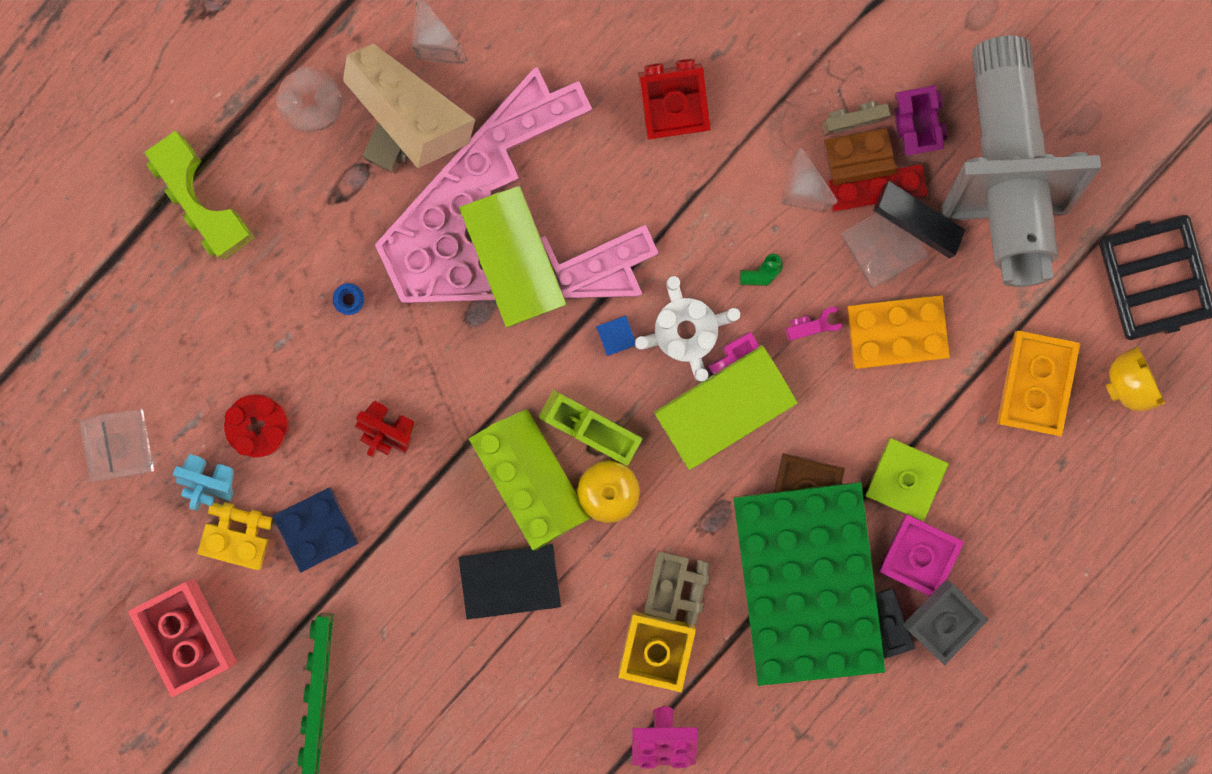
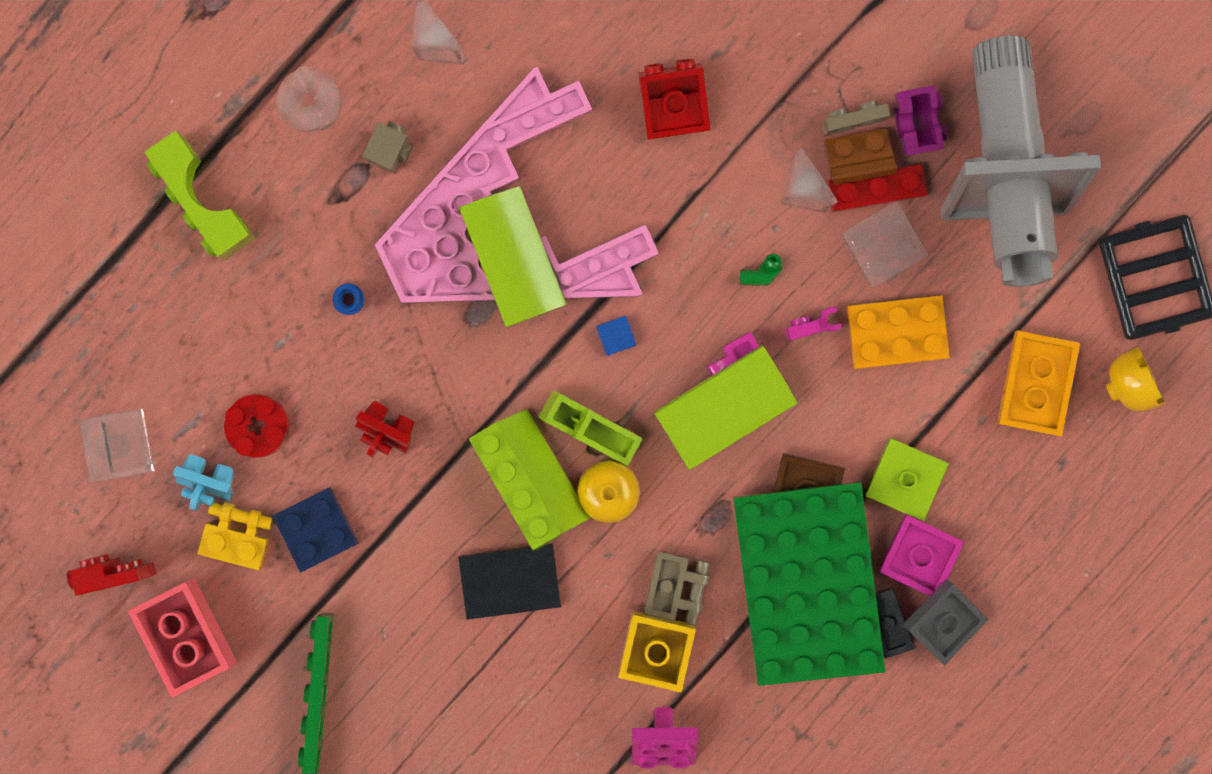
tan wedge [343,44,475,168] -> none
white plate [635,276,740,382] -> none
black tile [873,181,965,259] -> none
none -> red plate [67,554,156,596]

